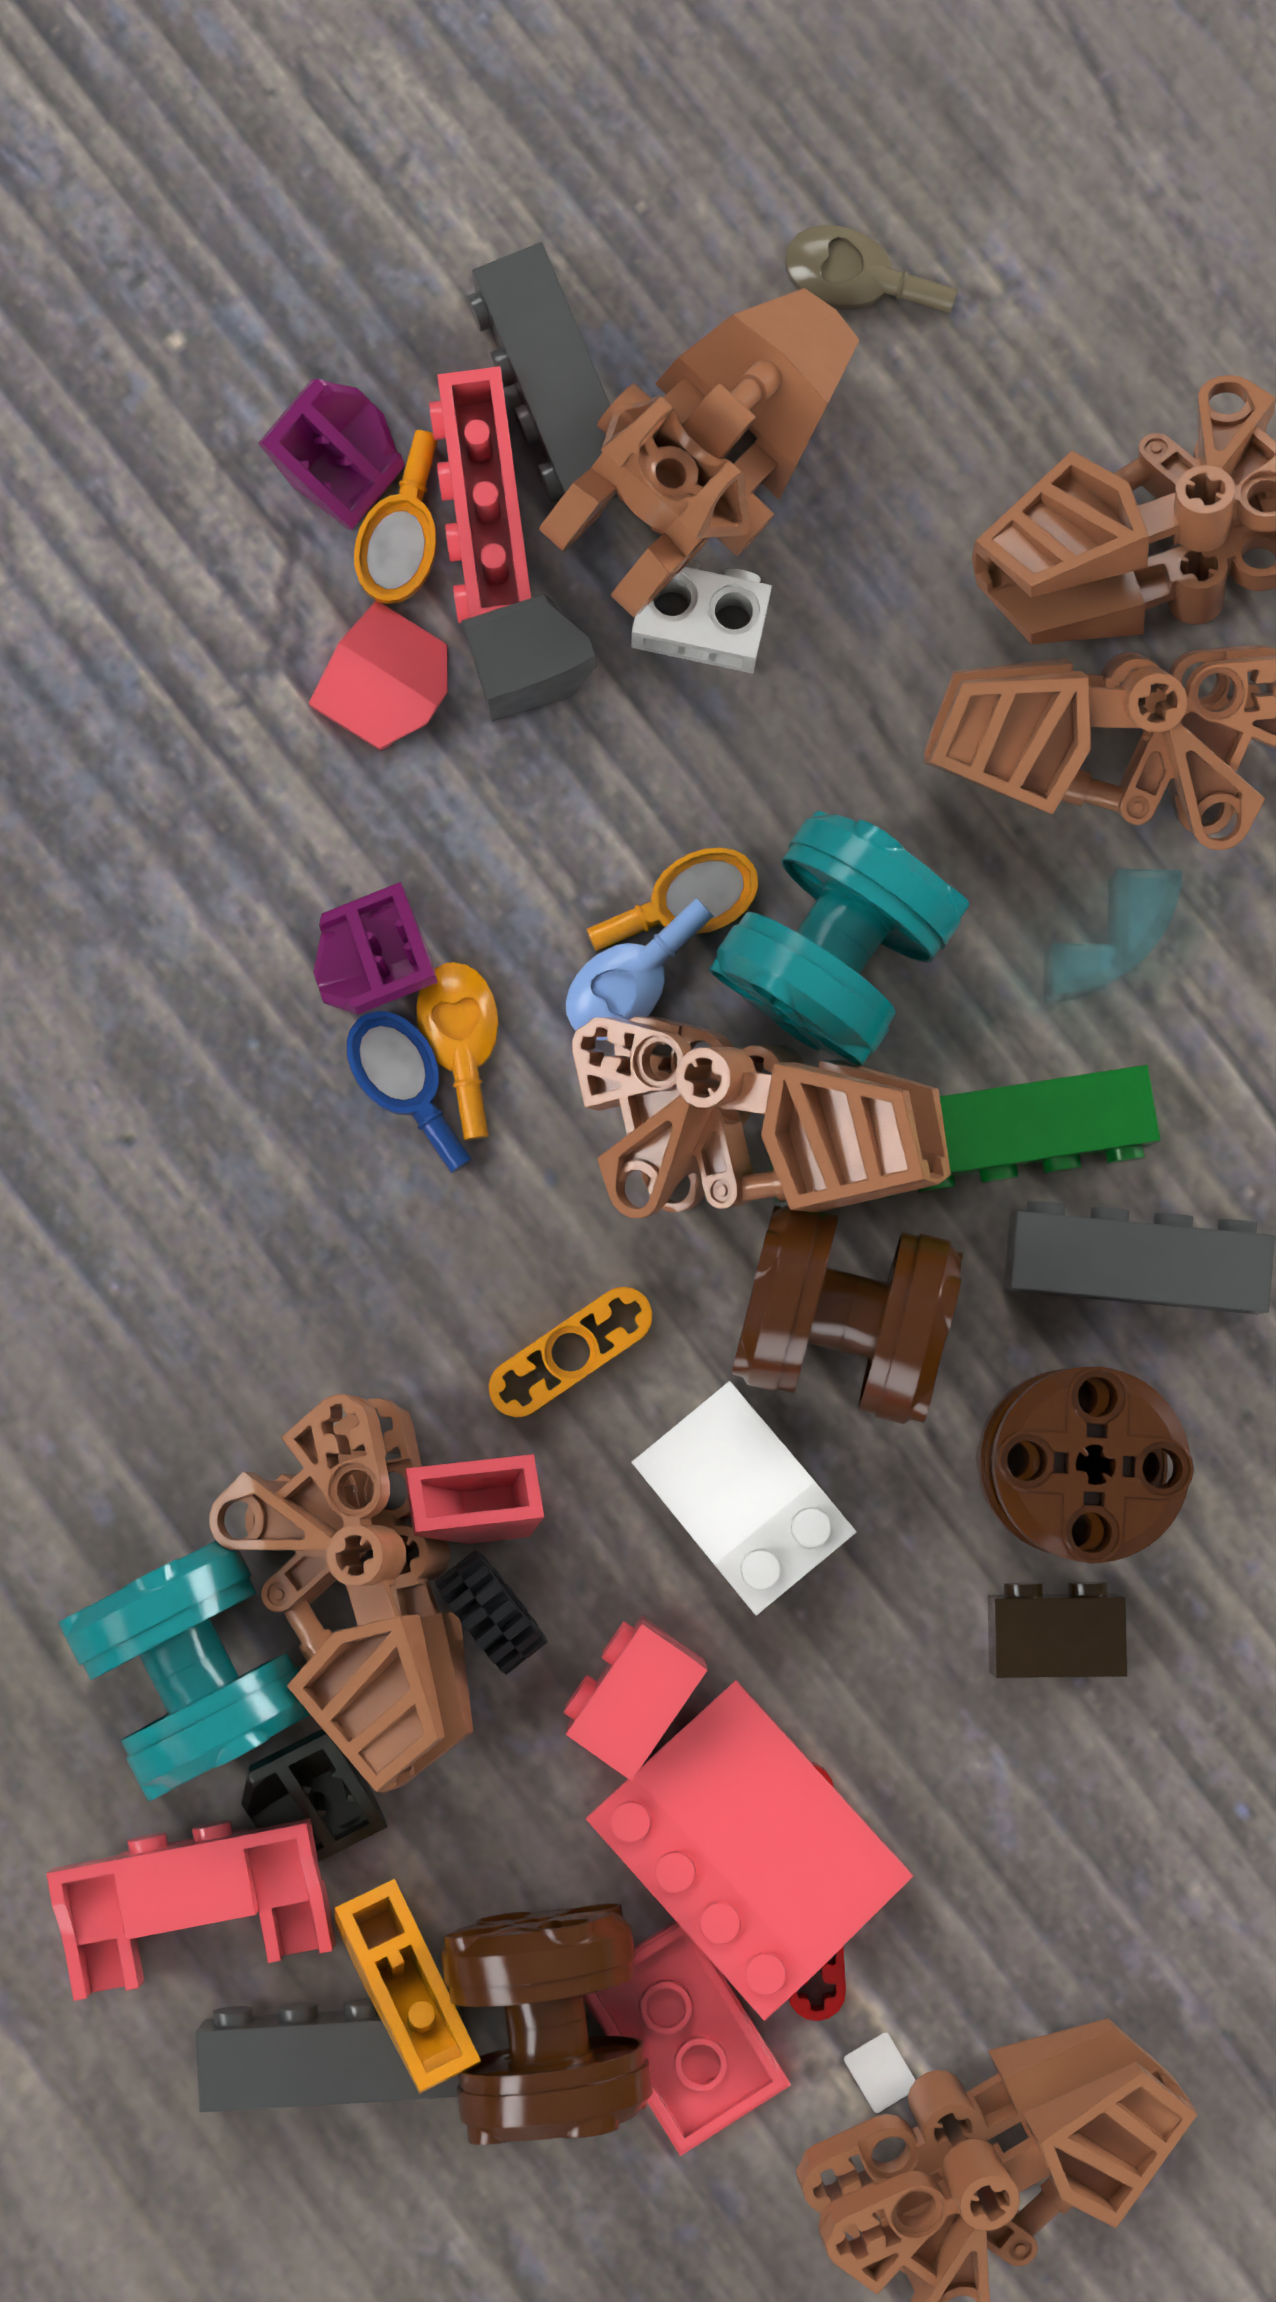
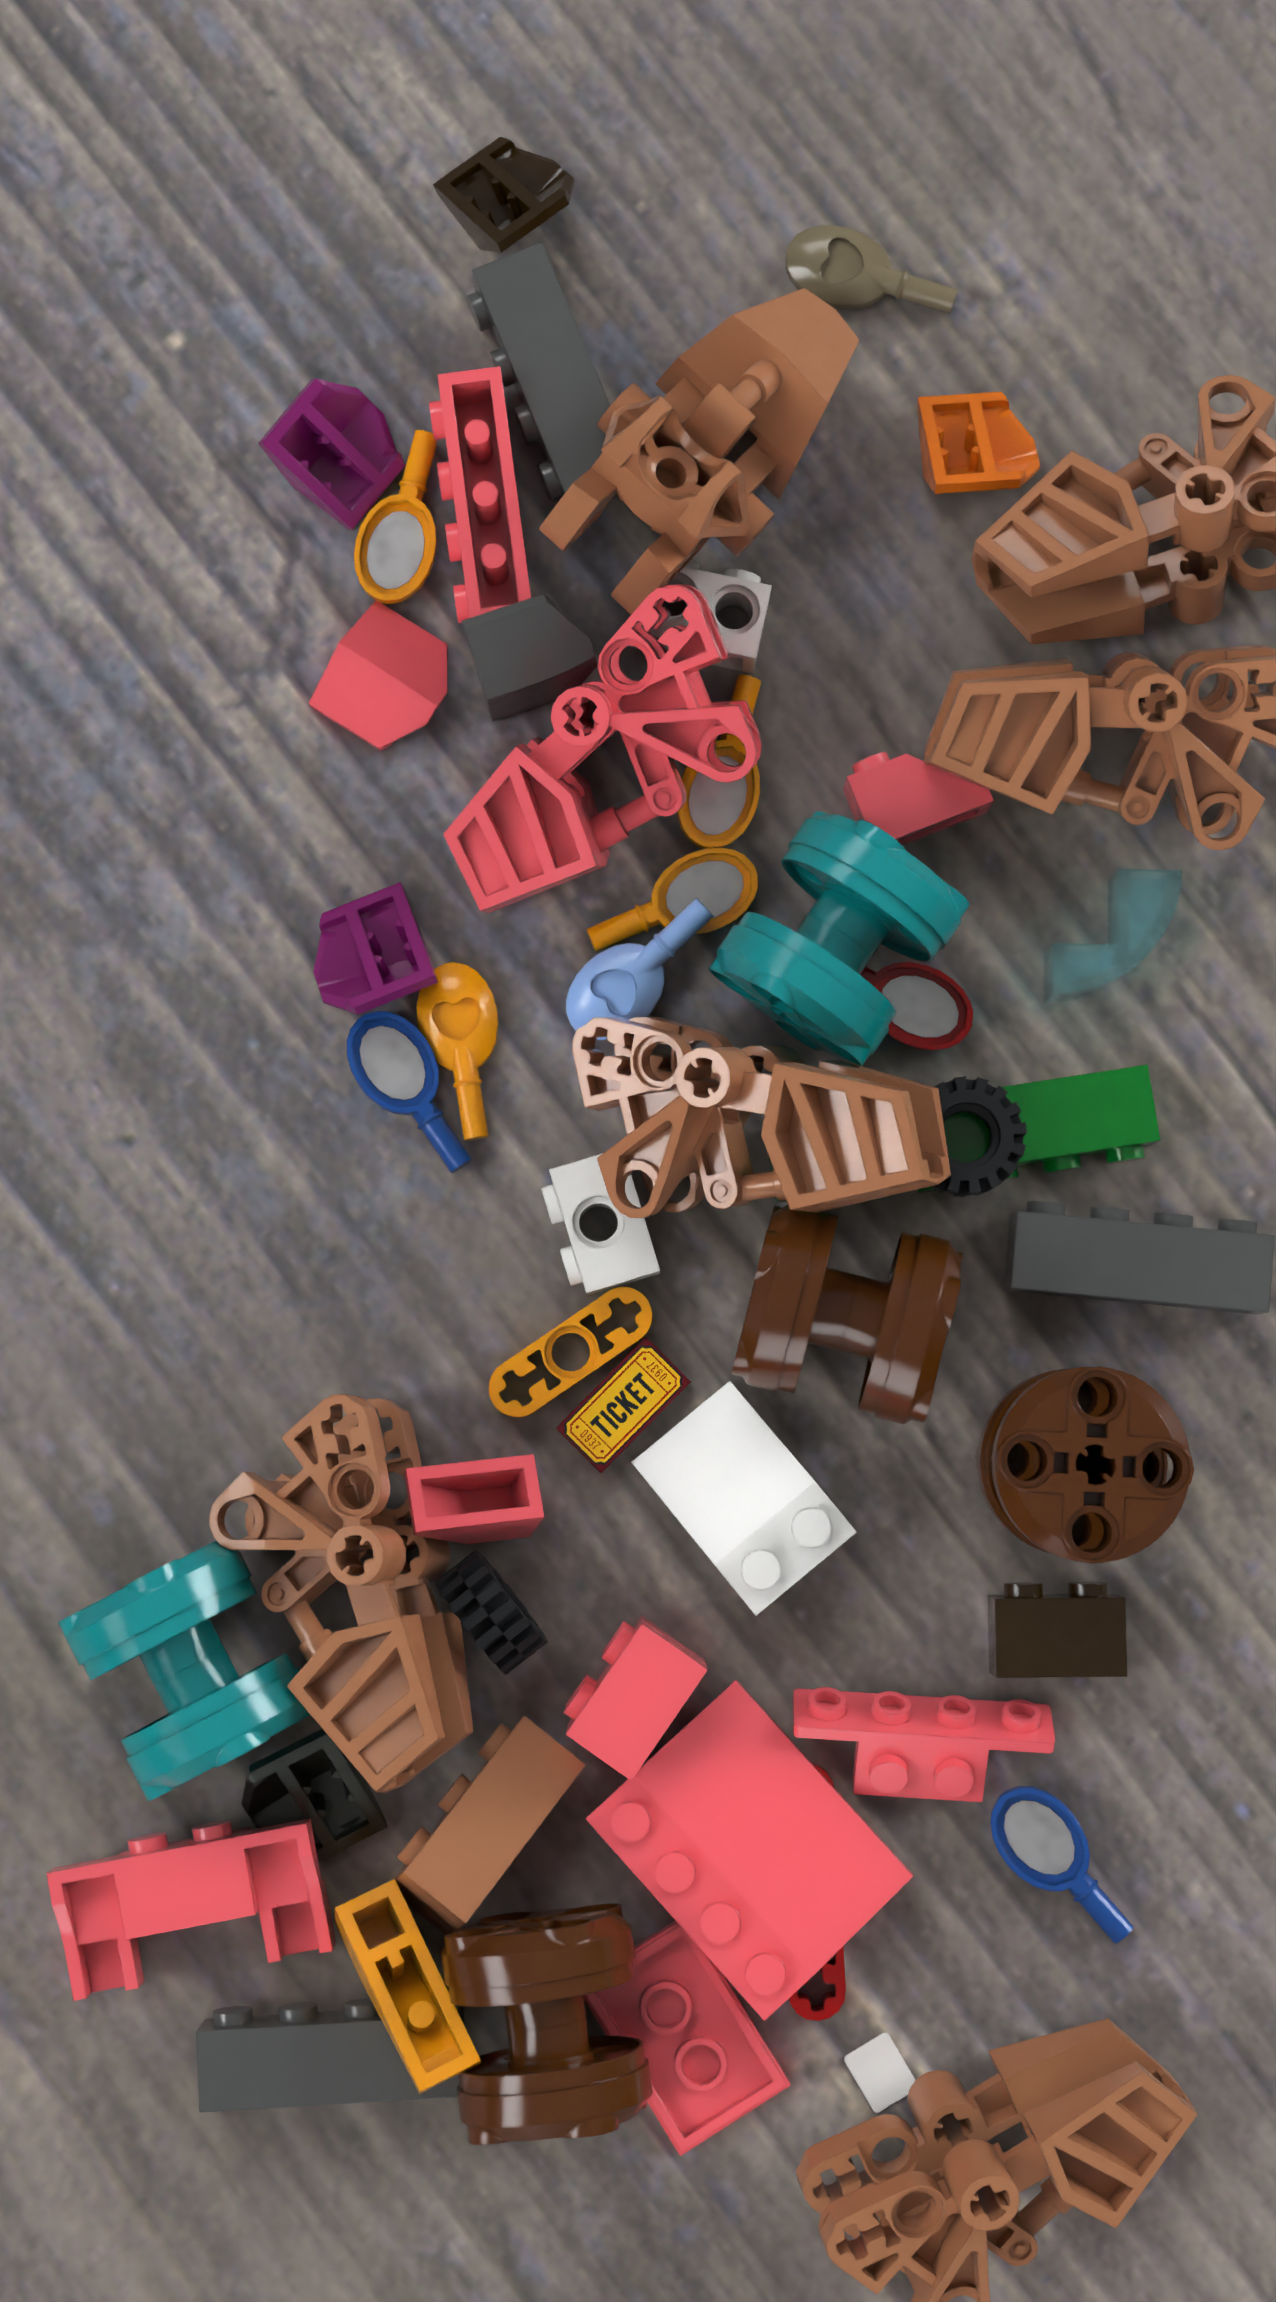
none -> nougat wedge [394,1715,585,1935]
none -> dark brown slope [433,137,574,253]
none -> coral piece [443,584,762,913]
none -> white brick [541,1153,660,1296]
none -> tile [556,1337,691,1473]
none -> piece [677,674,762,849]
none -> coral bracket [793,1687,1055,1802]
none -> coral slope [843,752,994,846]
none -> piece [860,962,973,1051]
none -> orange slope [917,392,1040,494]
none -> black tyre [932,1076,1027,1197]
none -> blue piece [990,1786,1134,1943]

